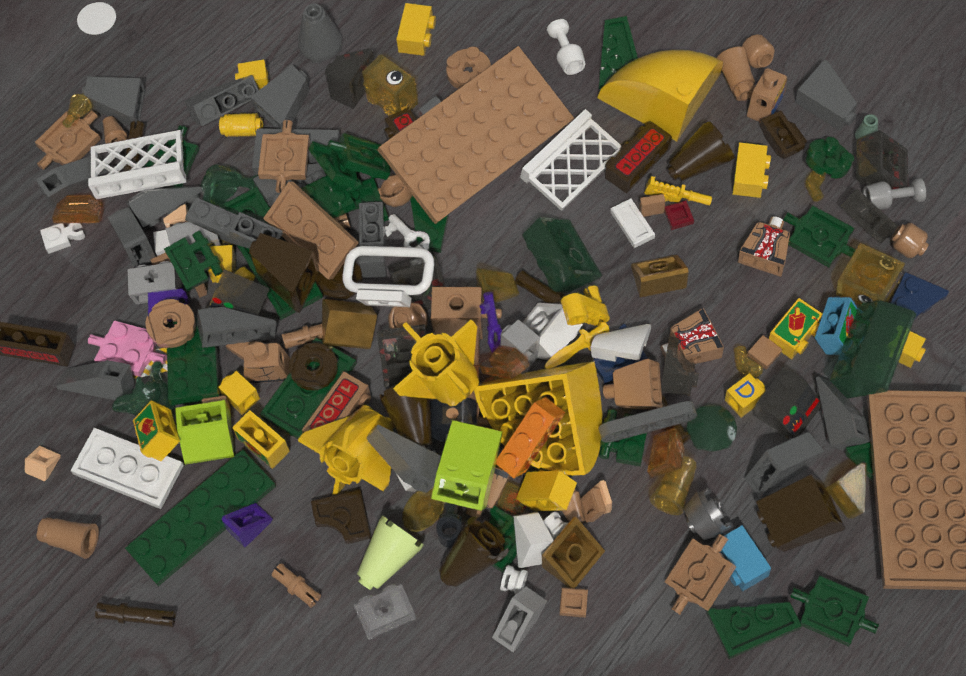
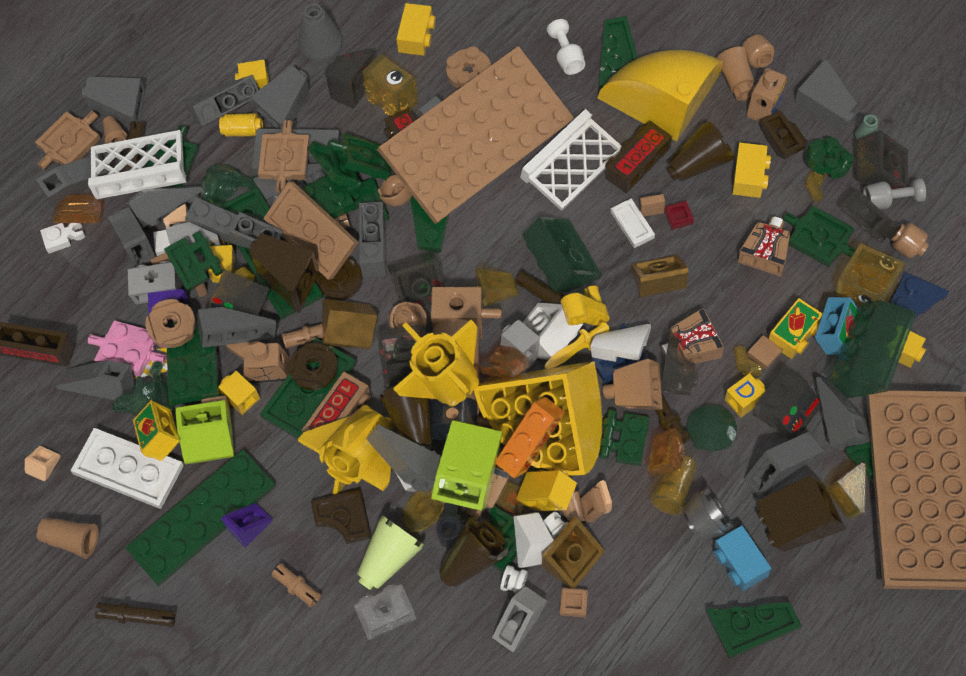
clear yellow cone [62,94,92,128] -> none
white sticker [77,2,116,35] -> none
yellow brick [232,410,290,469] -> none
white bar [343,246,434,307] -> none
white piece [384,214,430,250] -> none
dark purple piece [480,292,502,354] -> none
dark grey beam [598,401,697,443] -> none
yellow piece [645,176,712,206] -> none
medium nougat plate [665,534,736,615] -> none
dark green plate [790,576,879,647] -> none

